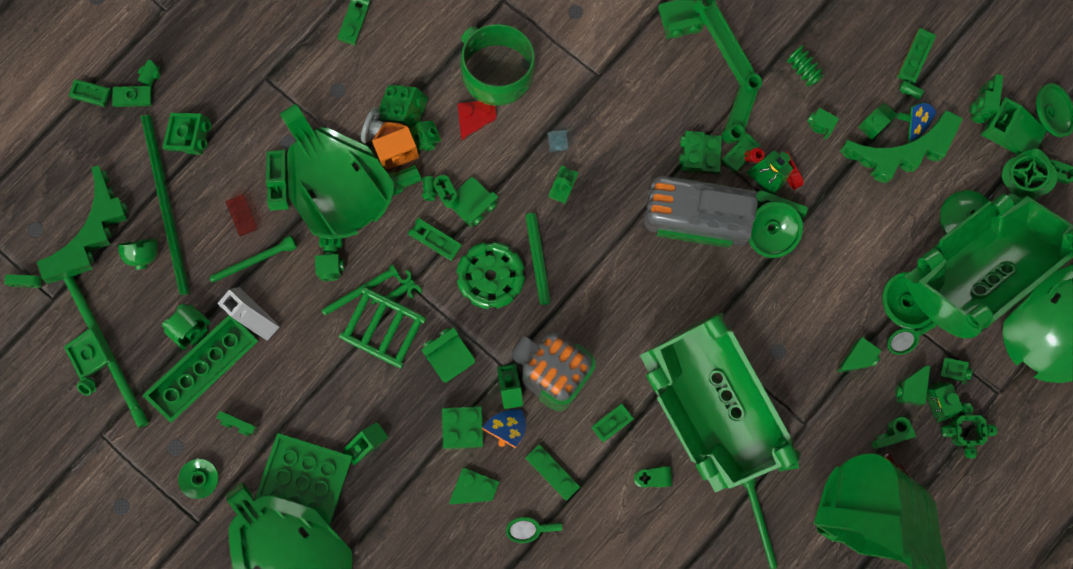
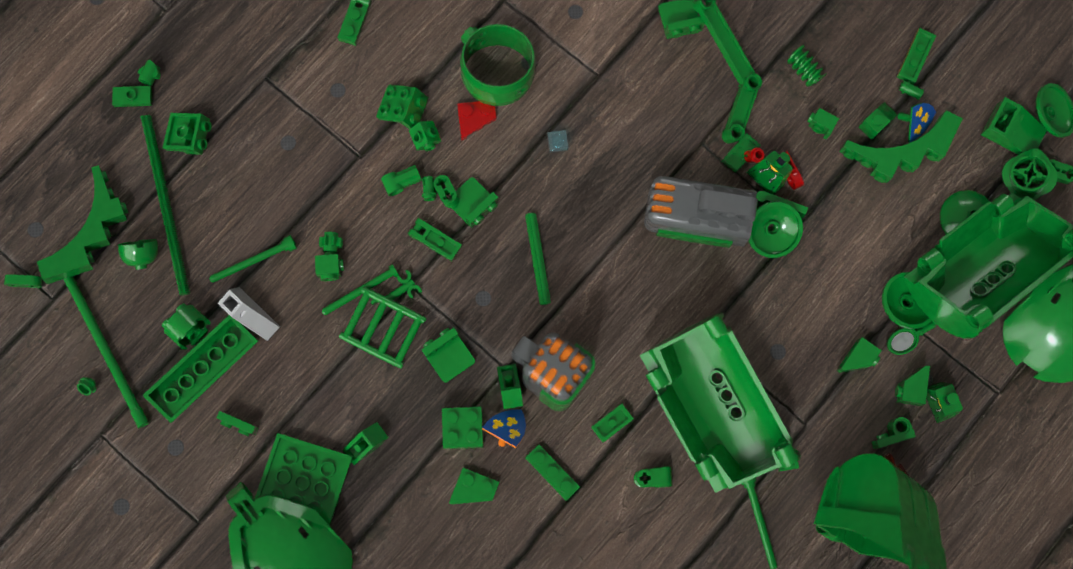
green tile [64,327,113,379] -> none
green plate [68,79,112,108] -> none
green dish [178,459,219,499] -> none
clear red plate [225,194,258,237] -> none
green slope [266,150,289,211] -> none
green windscreen [279,103,394,239] -> none
orange piece [361,107,419,171] -> none
green plate [456,242,525,309] -> none
piece [506,517,562,543] -> none
green hips [548,165,579,204] -> none
green plate [679,131,722,174] -> none
green piece [940,403,997,459] -> none
green bracket [941,358,973,384] -> none
green plate [969,74,1003,124] -> none

